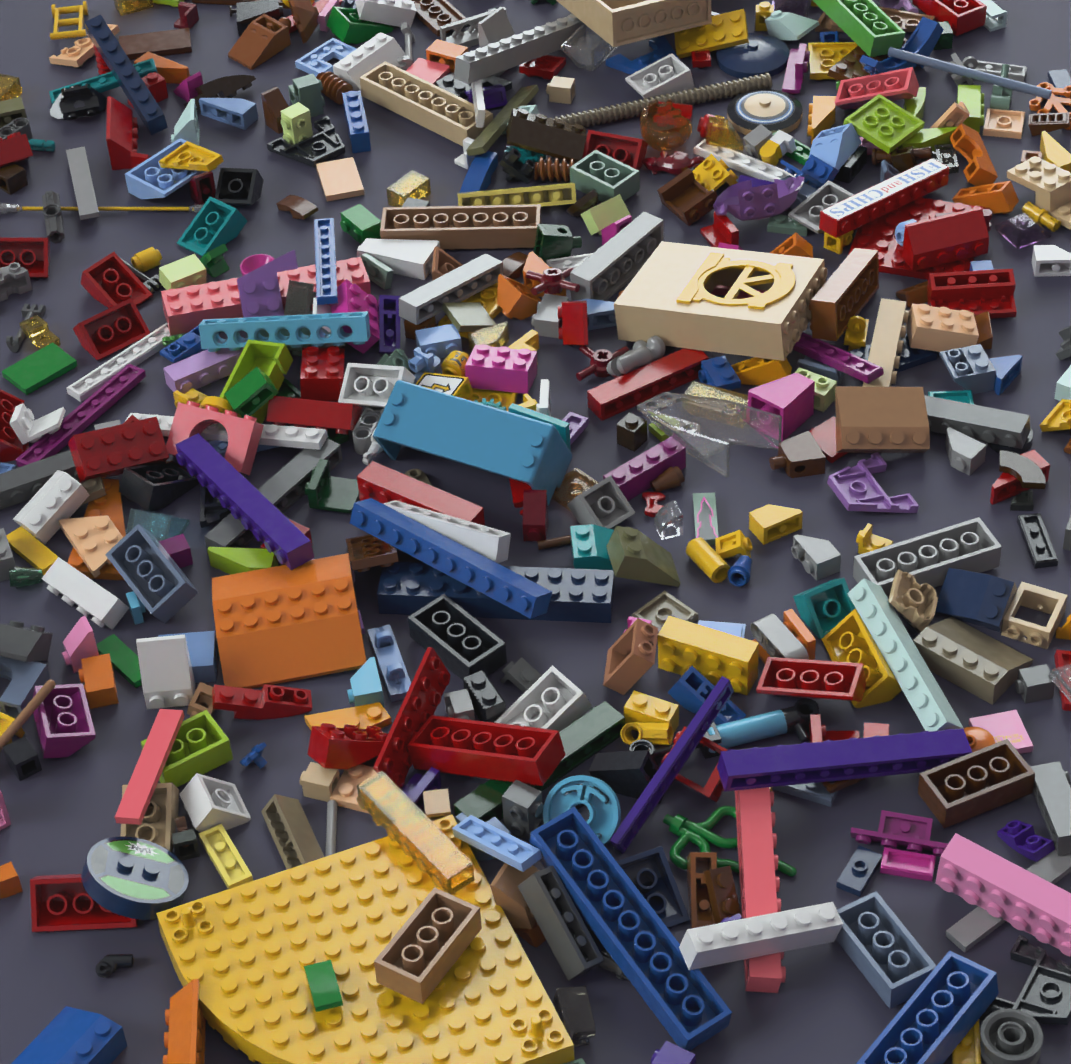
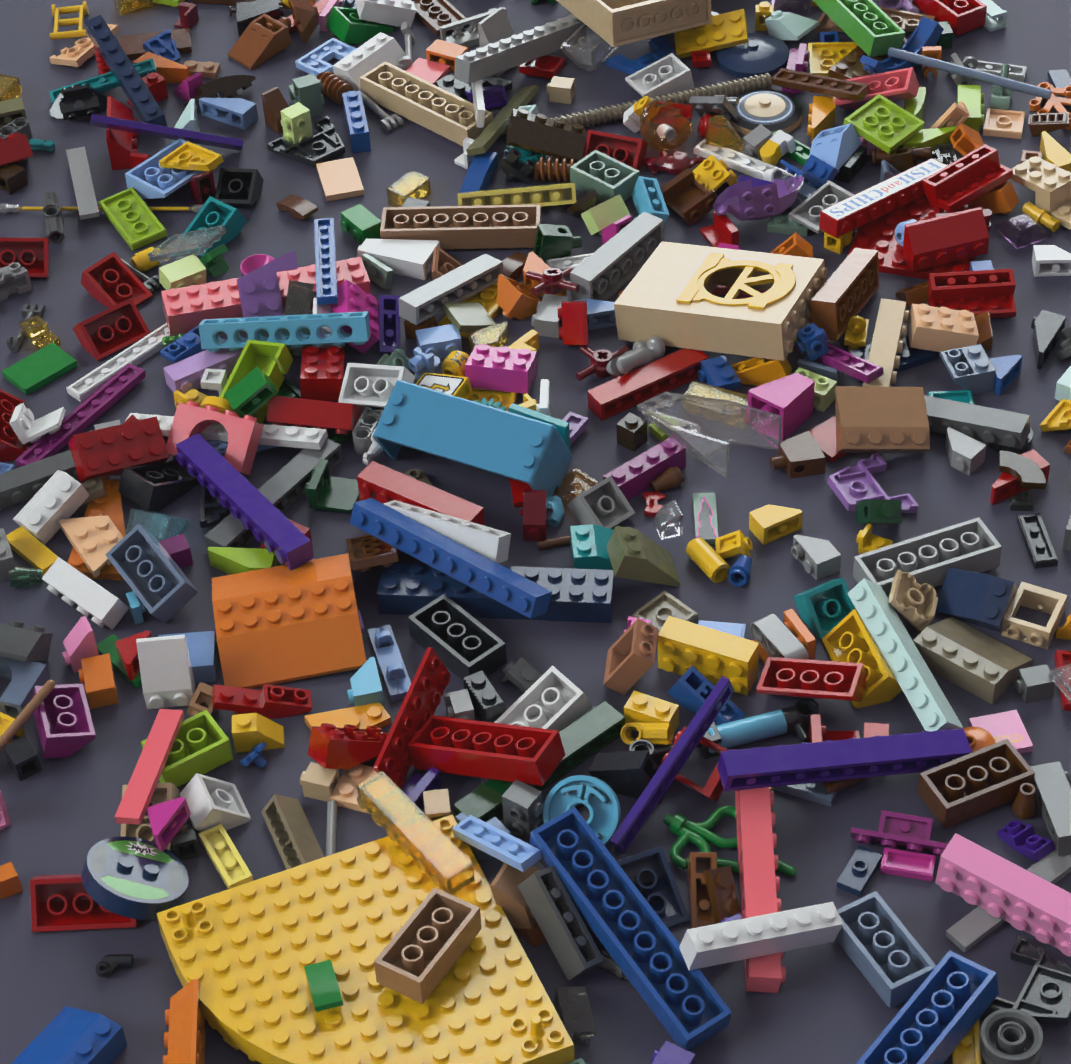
none -> dark purple tile [90,114,244,151]
none -> lime tile [98,187,168,251]
none -> red slope [115,630,152,681]
none -> blue wing [143,29,181,63]
none -> dark pink slope [147,797,191,852]
none -> clear plate [148,225,227,263]
none -> medium nougat plate [184,60,221,79]
none -> white panel [200,368,228,397]
none -> yellow slope [232,713,285,753]
none -> light grey hinge [359,90,404,132]
none -> medium azure arm [547,495,565,527]
none -> white leg [623,95,659,133]
none -> medium azure brick [631,176,669,227]
none -> white piece [656,124,676,142]
none -> flat silver plate [689,95,739,122]
none -> white piece [763,169,783,182]
none -> reddish brown plate [771,68,870,101]
none -> blue brick [795,323,830,362]
none -> dark green torso [856,500,902,525]
none -> orange plate [922,46,942,77]
none -> red brick [922,144,1014,213]
none -> reddish brown cone [1012,783,1038,820]
none -> slope [1031,310,1066,369]

